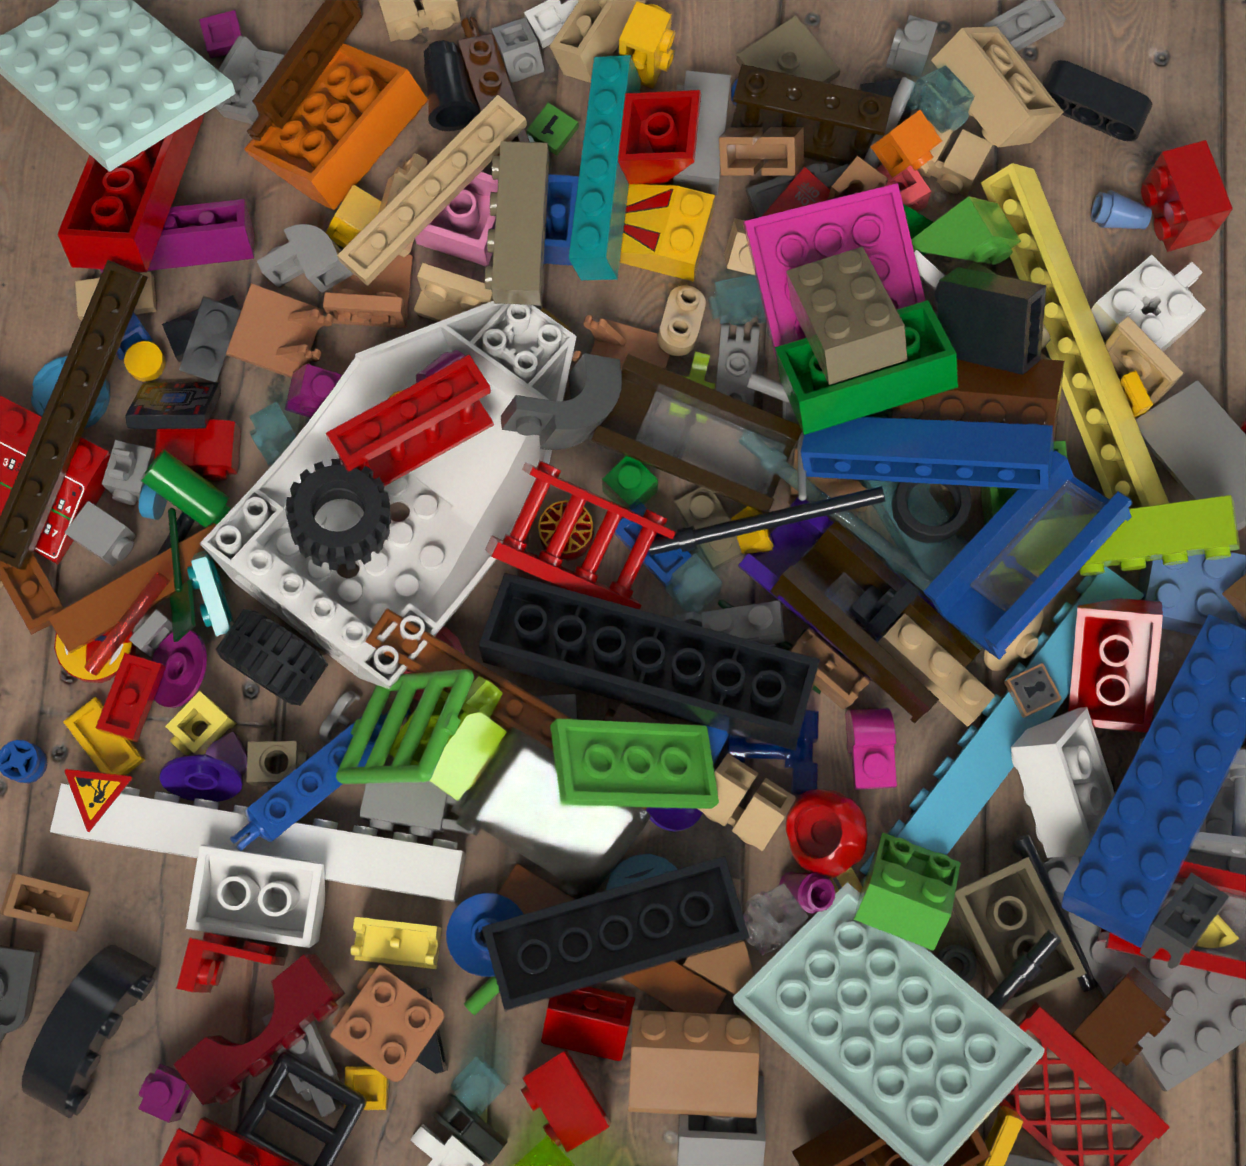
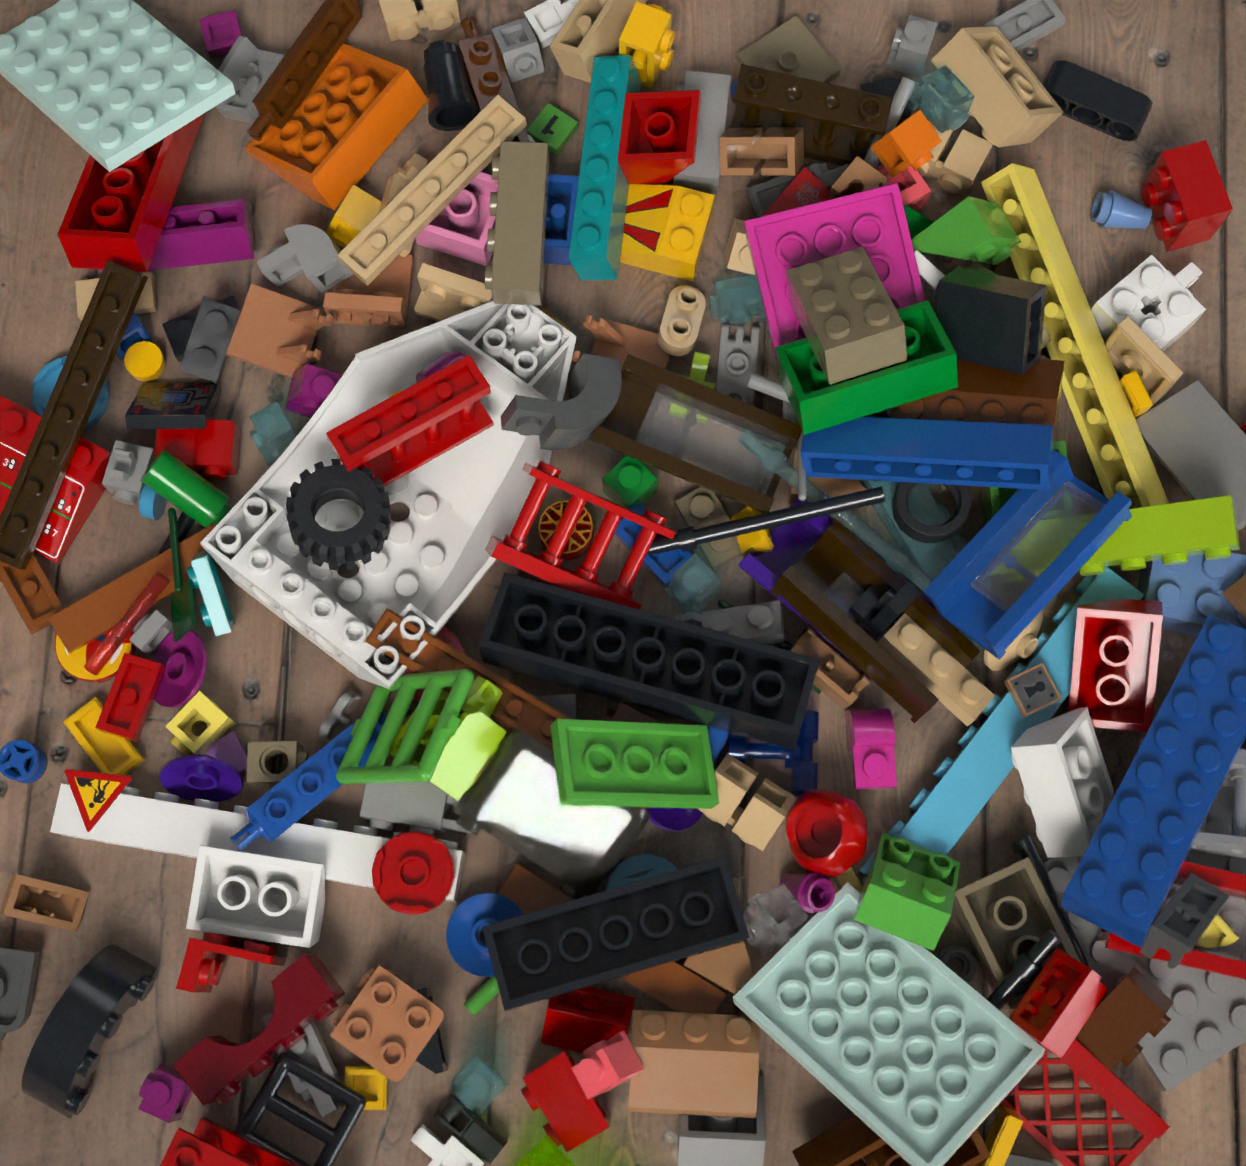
light grey brick [64,501,136,567] -> none
black tyre [216,609,328,706] -> none
light yellow hinge [351,917,442,969] -> none
none -> red tile [372,831,456,915]
none -> coral brick [572,1031,644,1099]
none -> red bracket [1009,948,1108,1058]

